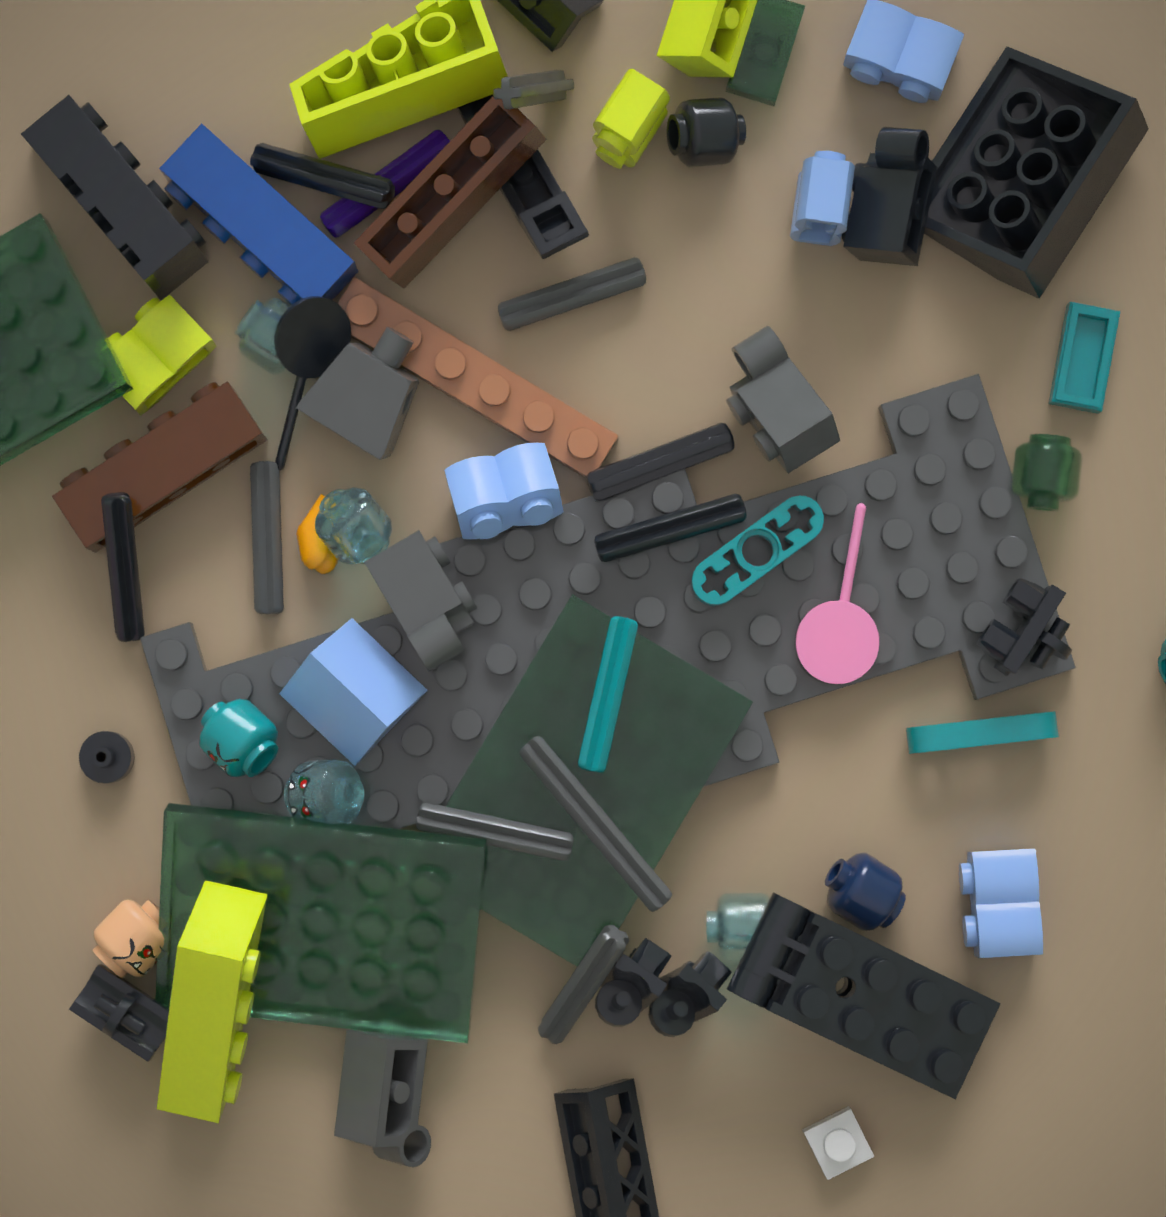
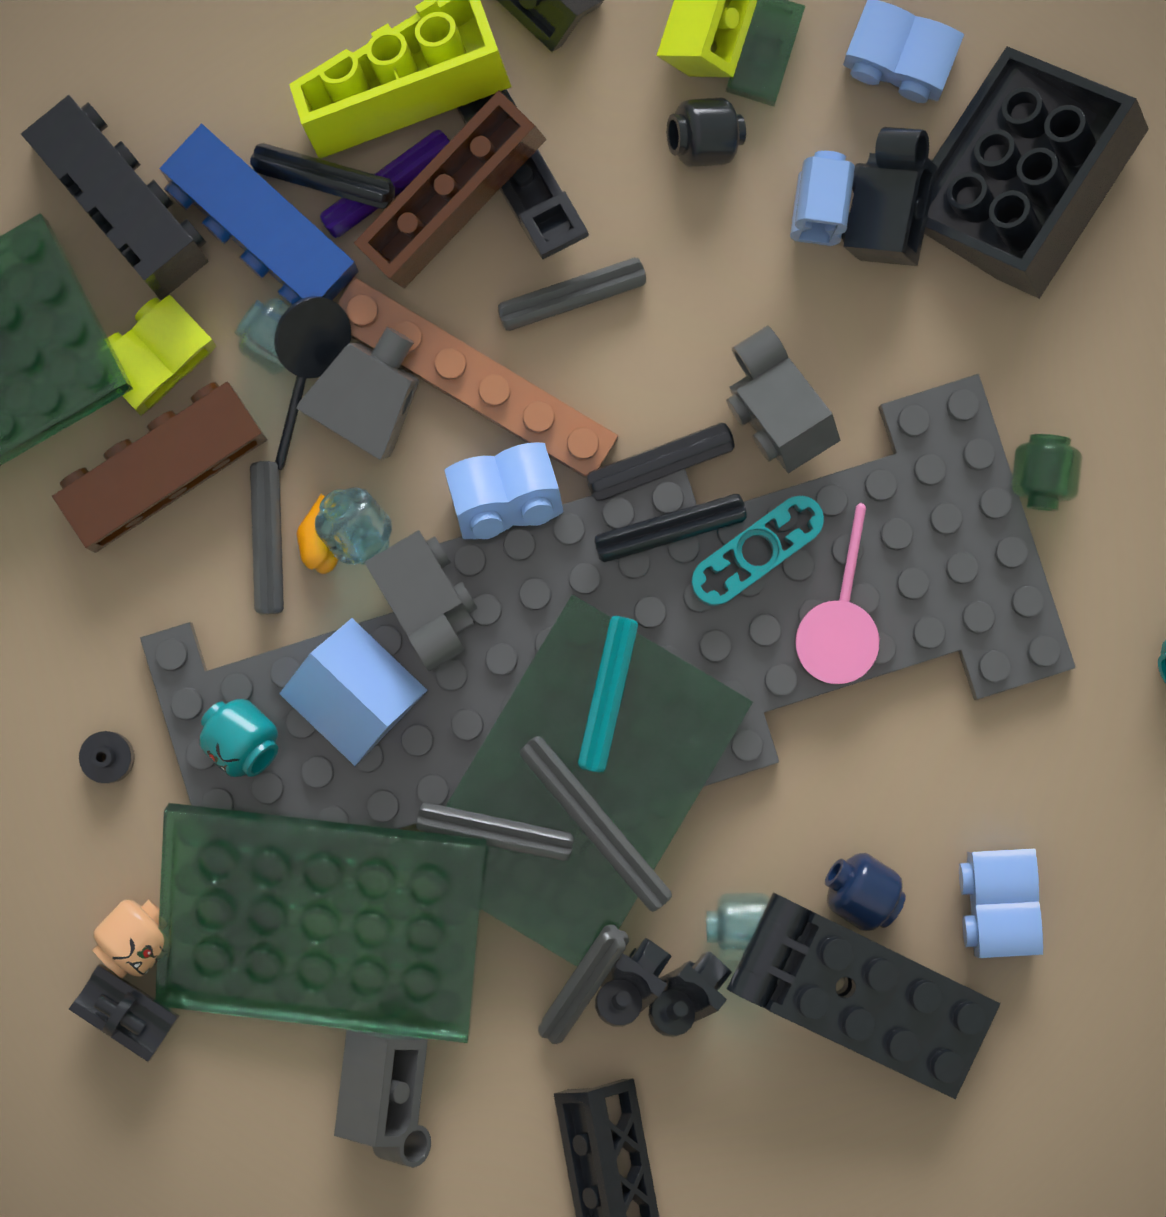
black axle [101,492,145,642] -> none
neon yellow wedge [157,880,268,1123] -> none
clear light blue head [284,759,365,830] -> none
dark grey axle [493,70,574,110] -> none
neon yellow brick [592,69,670,169] -> none
white plate [802,1106,875,1180] -> none
teal beam [906,711,1059,754] -> none
black hips [976,578,1072,676] -> none
teal tile [1048,302,1121,414] -> none

